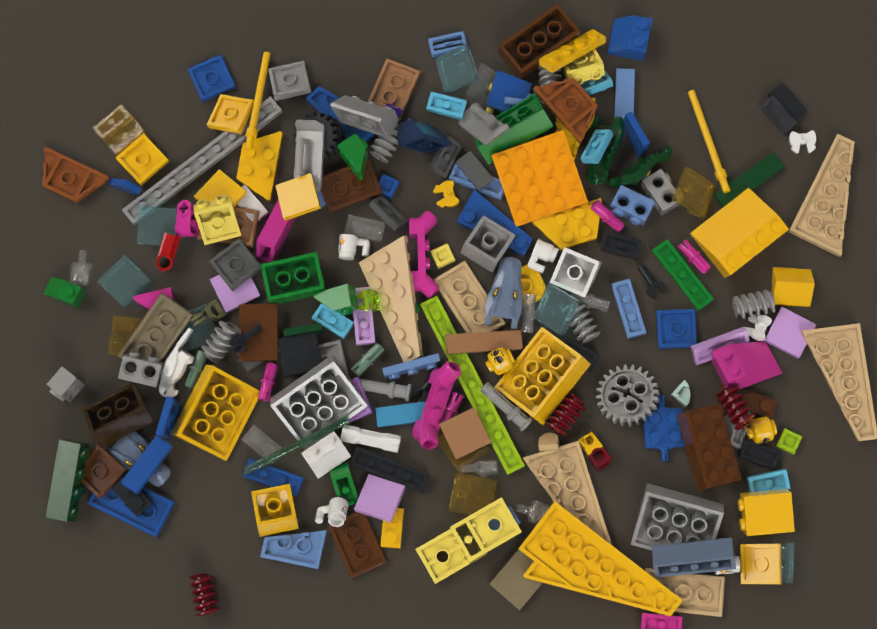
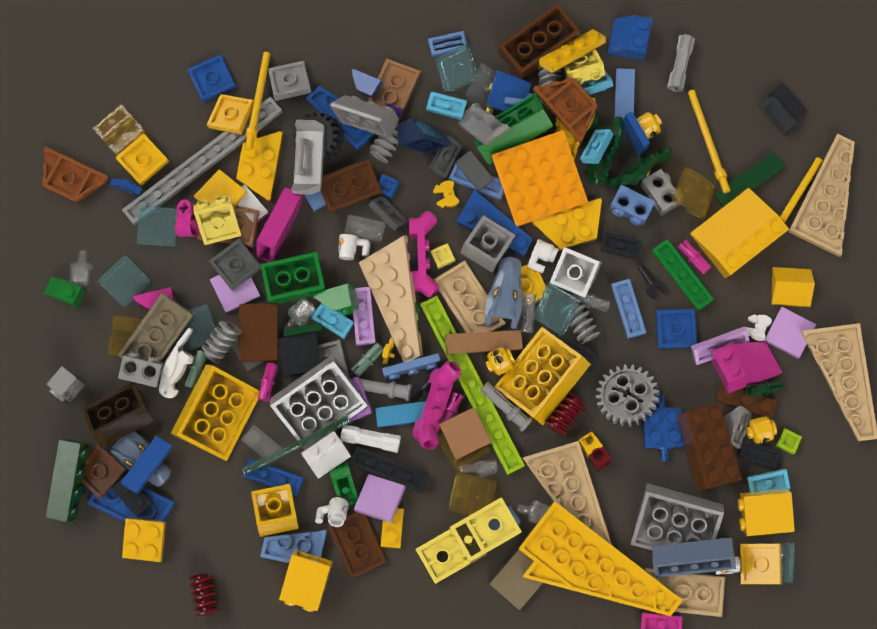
blue tile [155,396,180,441] -> none
red piece [156,232,181,271] -> none
olive piece [190,299,227,327] -> none
black bar [229,324,262,353] -> none
yellow tile [275,173,321,221] -> none
green slope [337,133,368,181] -> none
clear neon green tile [357,289,380,312] -> none
tan tile [538,433,559,451] -> none
dark pink axle [590,200,624,232] -> none
light aqua tile [671,380,691,408] -> none
dark red piece [716,387,755,430] -> none
light grey piece [732,290,775,319] -> none
white piece [789,130,816,154] -> none
none -> yellow plate [122,518,166,562]
none -> yellow brick [279,550,333,612]
none -> clear piece [284,297,317,329]
none -> tile [352,69,383,98]
none -> yellow piece [382,337,395,365]
none -> yellow head [637,112,662,140]
none -> light grey axle [667,34,695,92]
none -> dark green axle [746,380,784,397]
none -> yellow bar [780,157,823,223]

